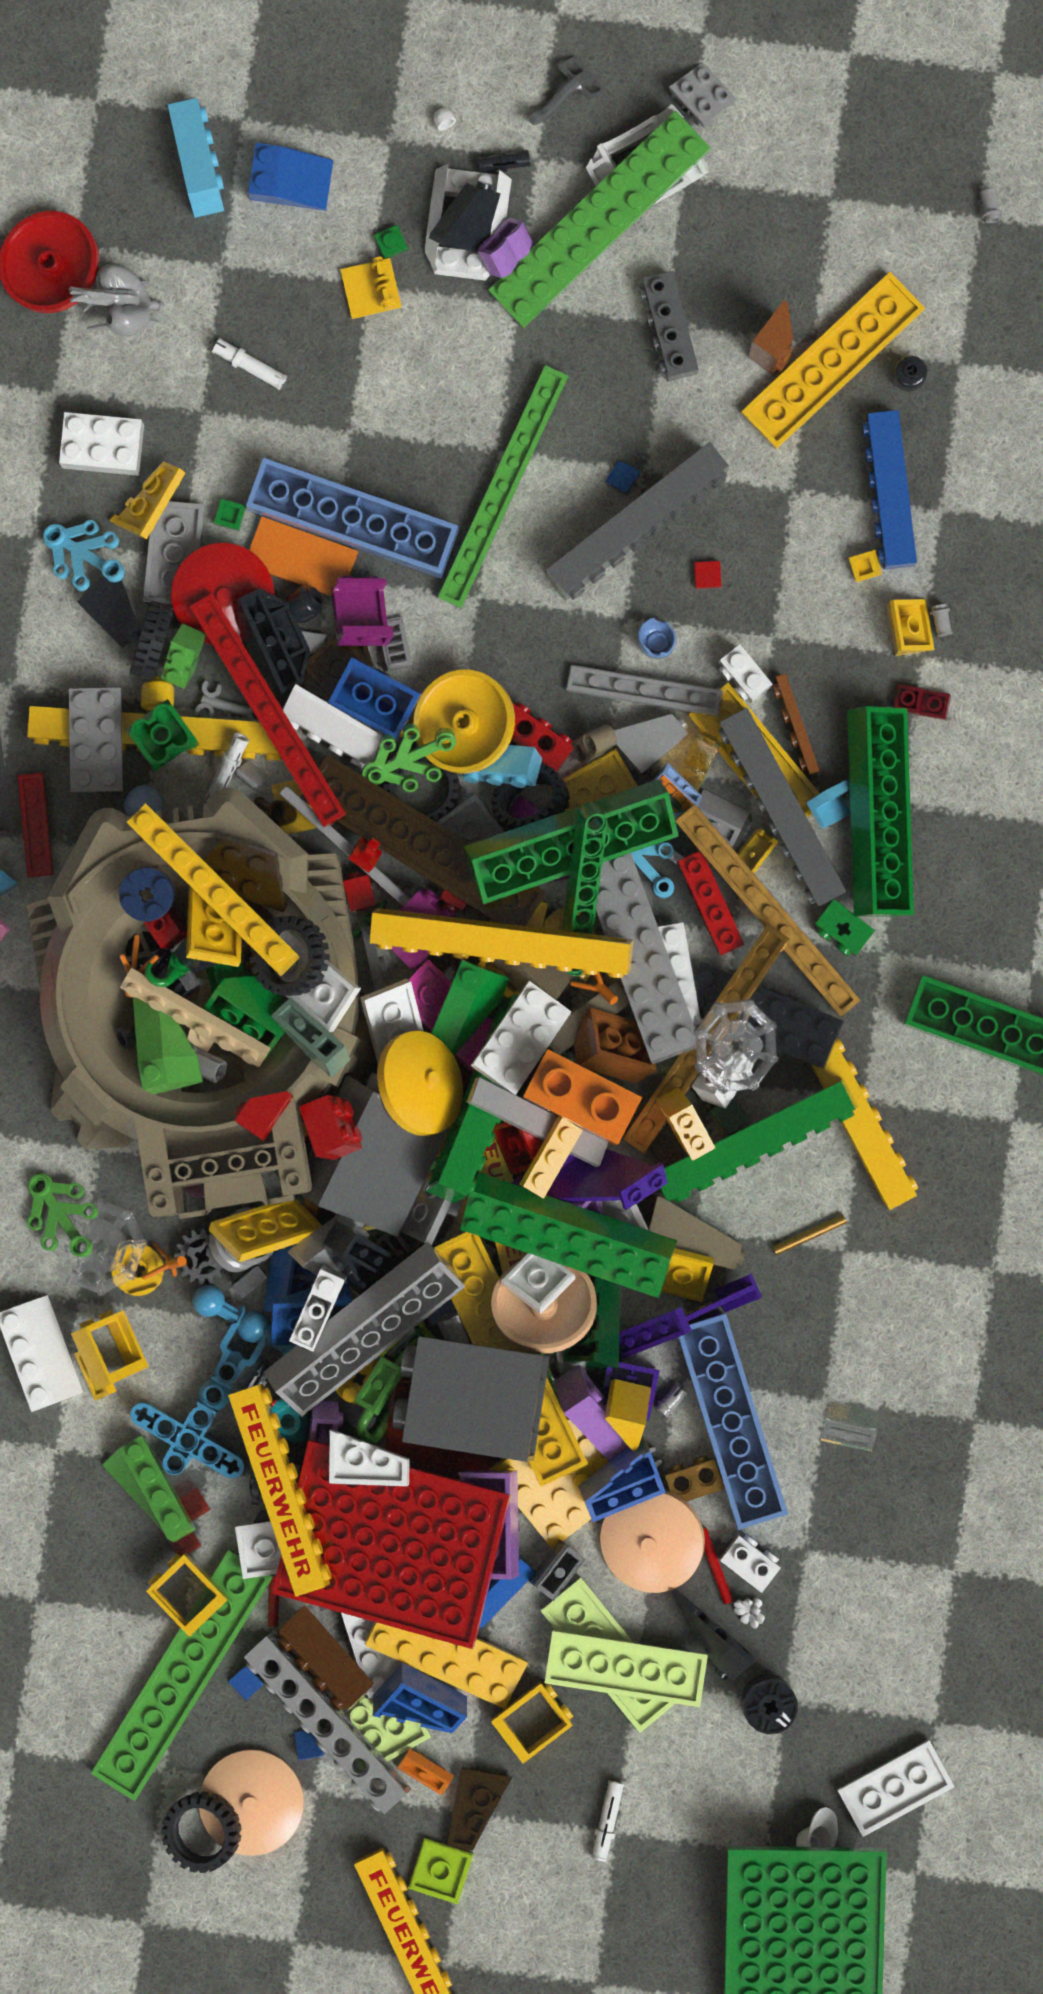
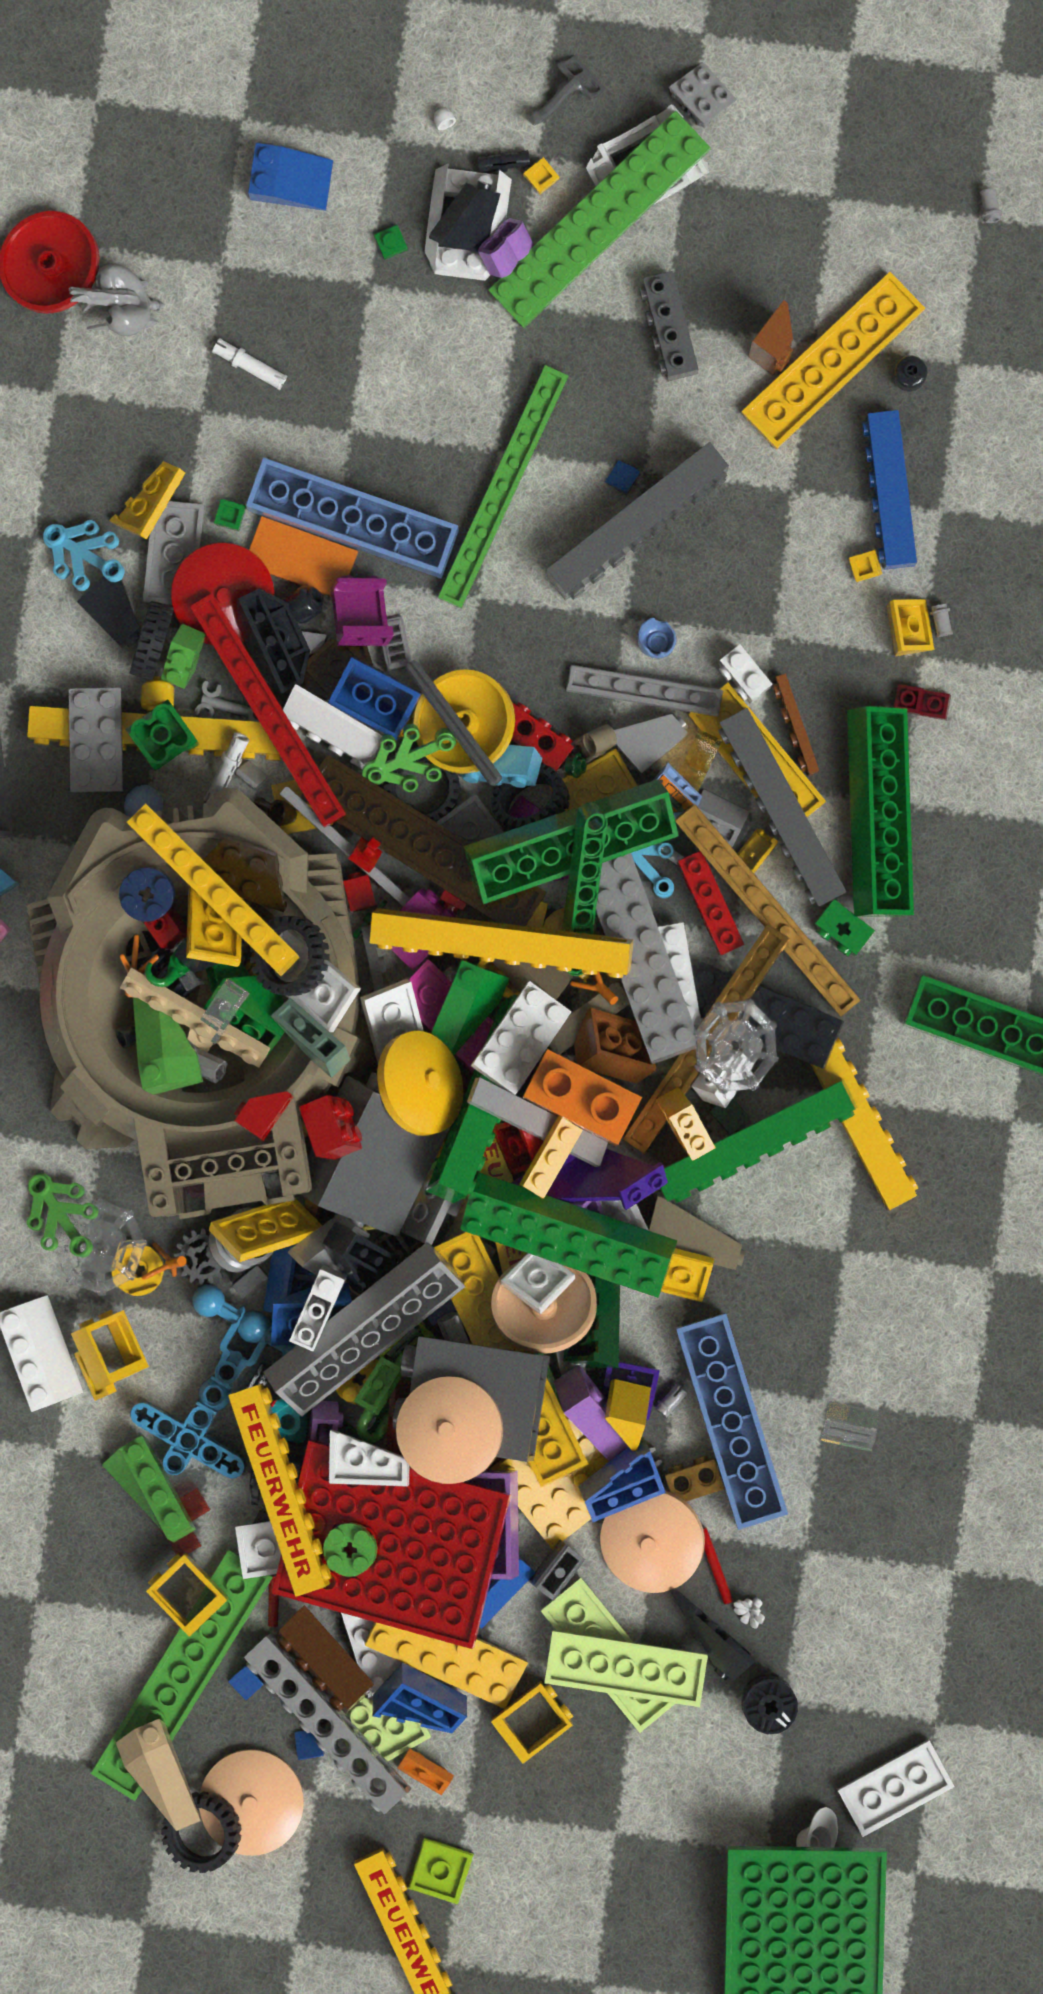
red tile [17,772,54,878] -> none
white brick [59,412,144,476] -> none
medium azure wedge [168,98,224,218] -> none
yellow hinge [340,257,402,319] -> none
dark brown wing [447,1767,513,1851] -> none
white pin [591,1780,625,1862] -> none
dark purple piece [619,1274,762,1360] -> none
red tile [694,561,722,589] -> none
white brick [719,1534,781,1593] -> none
pearl gold bar [772,1214,847,1256] -> none
medium azure panel [806,779,850,829] -> none
none -> tan wedge [116,1719,201,1831]
none -> clear panel [200,978,250,1044]
none -> bright green plate [323,1522,377,1577]
none -> light nougat dish [396,1376,503,1484]
none -> dark grey axle [405,660,502,786]
none -> yellow plate [524,157,560,195]
none -> dark green plate [565,753,586,778]

